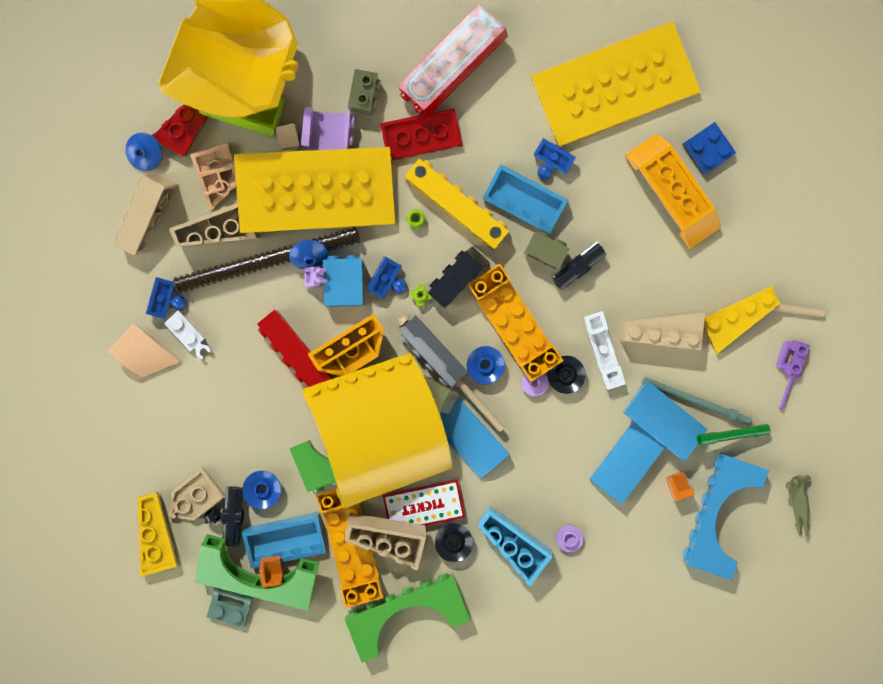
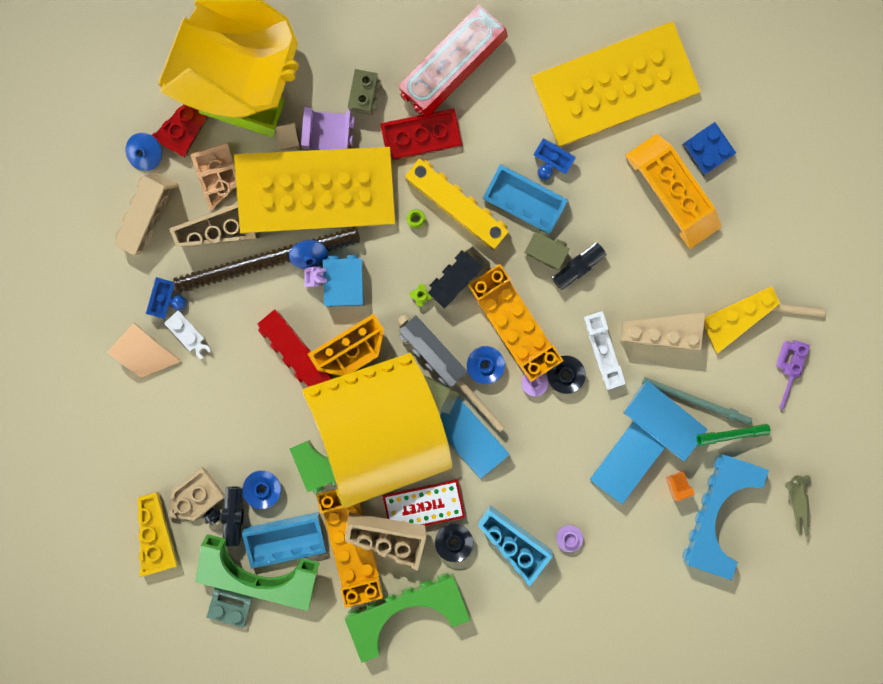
orange panel [259,556,283,587] -> none
blue plate [366,256,407,299] -> none

